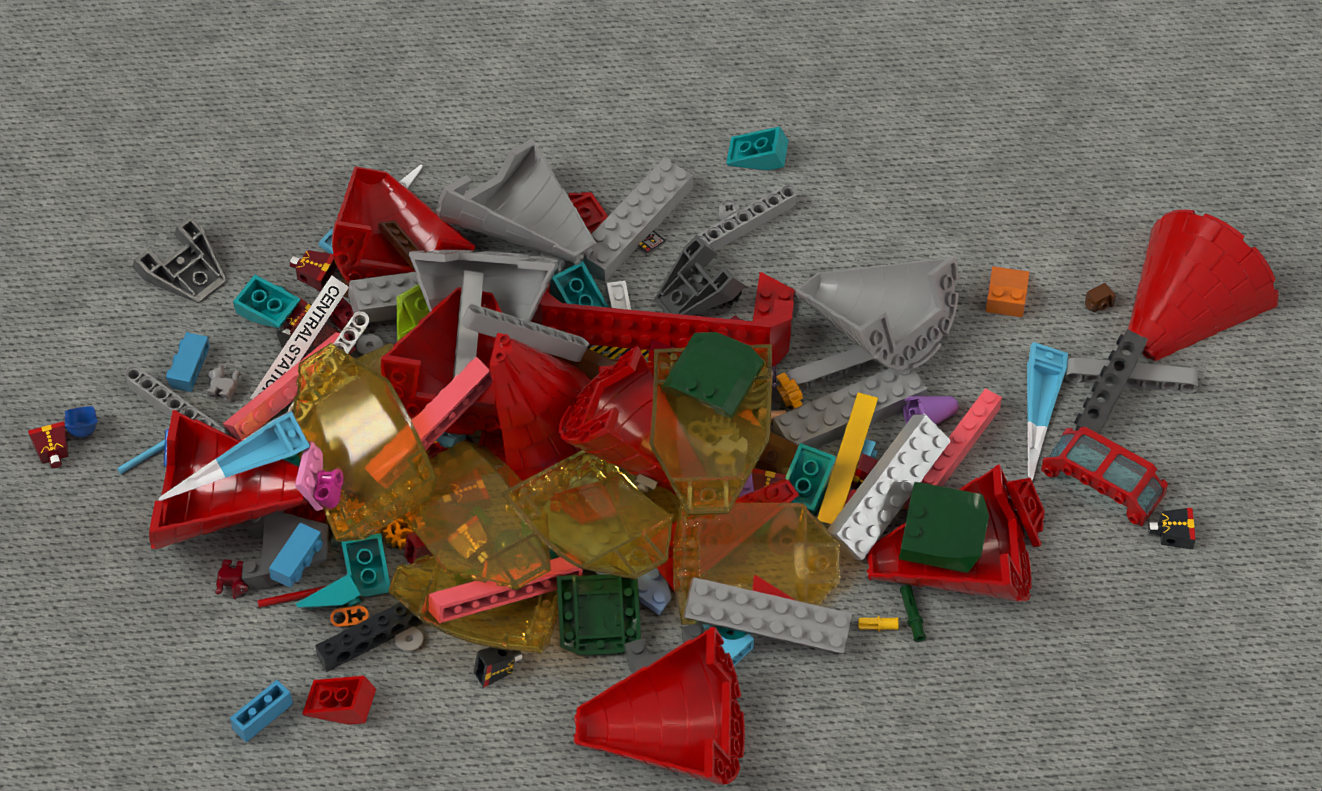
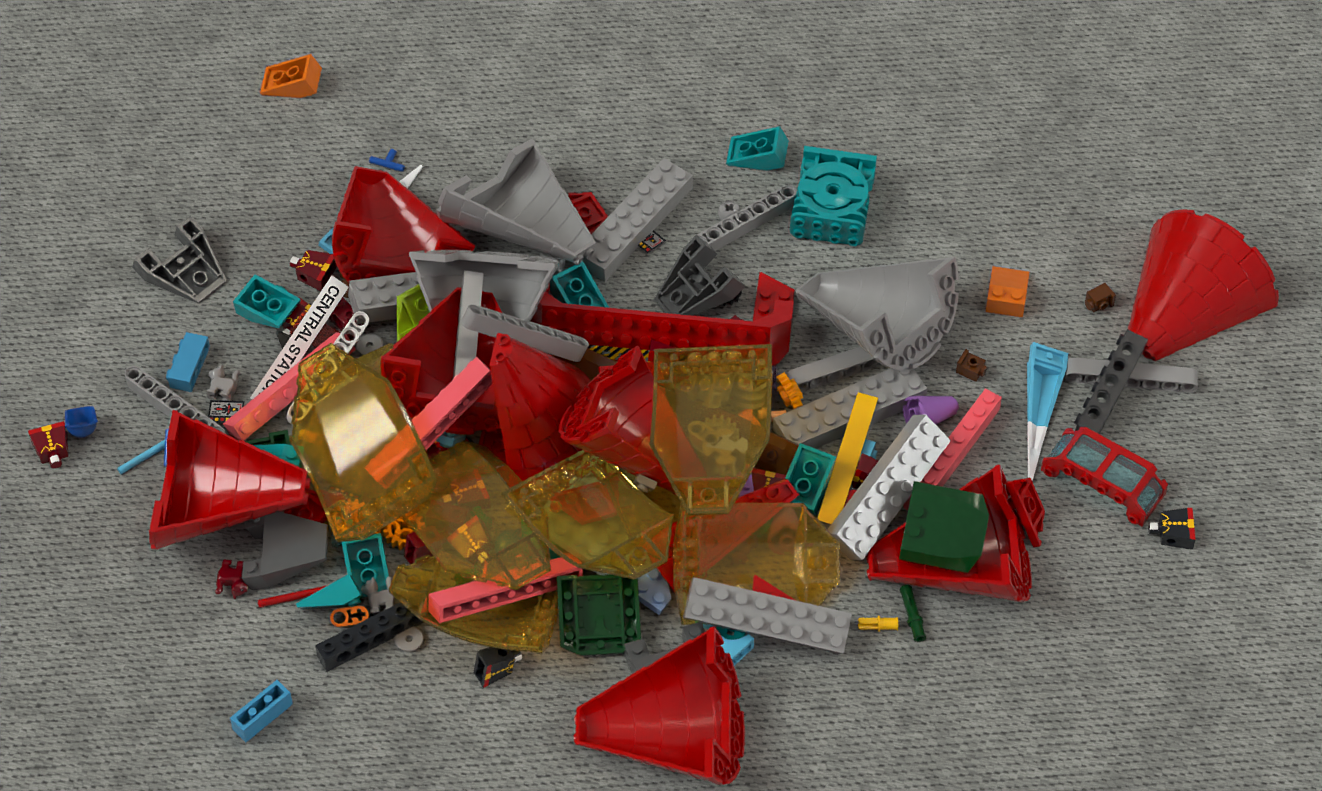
medium azure plate [159,411,310,501] -> none
dark azure brick [269,523,323,588] -> none
bright pink wing [295,441,323,511] -> none
red slope [302,675,377,725] -> none
dark pink piece [315,469,343,509] -> none
reddish brown tile [378,221,421,269] -> none
white plate [607,281,631,310] -> none
dark green wedge [662,332,764,419] -> none
none -> piece [208,400,245,423]
none -> orange slope [260,54,322,98]
none -> light grey animal [361,576,396,616]
none -> blue piece [369,149,405,172]
none -> teal brick [790,146,877,246]
none -> reddish brown brick [956,349,987,382]

